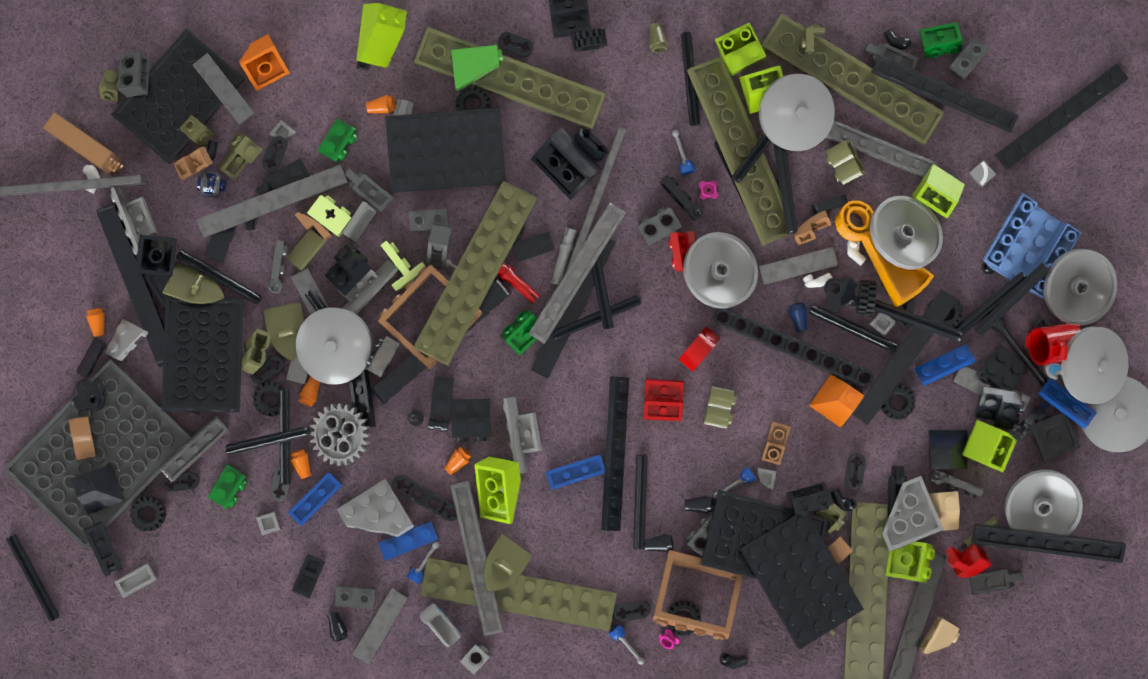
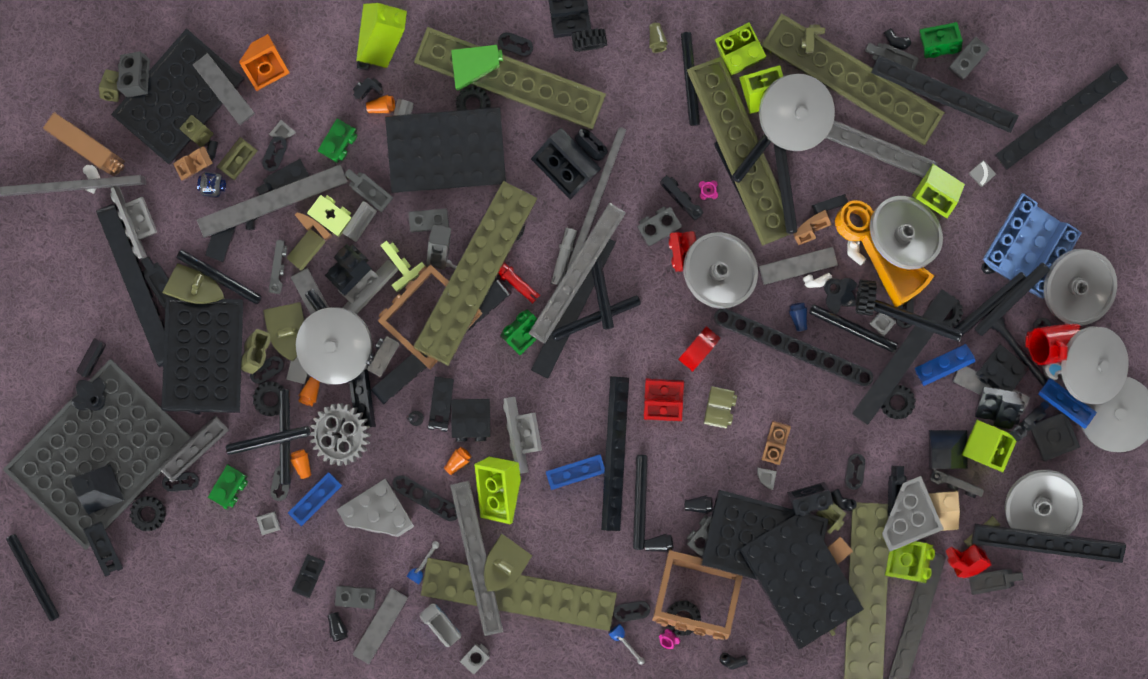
medium nougat slope [69,416,96,460] -> none
orange cone [86,308,105,337] -> none
light grey wing [105,319,149,361] -> none
light grey tile [114,563,158,598] -> none
black slope [135,234,177,277] -> none
olive bracket [229,132,263,164] -> none
blue plate [378,521,439,561] -> none
black plate [513,232,554,262] -> none
hinge [672,130,696,175] -> none
blue hinge [713,467,756,499] -> none
orange slope [809,375,864,428] -> none
olive brick [826,140,866,185] -> none
tan slope [918,616,960,654] -> none
none -> black bracket [353,77,383,103]

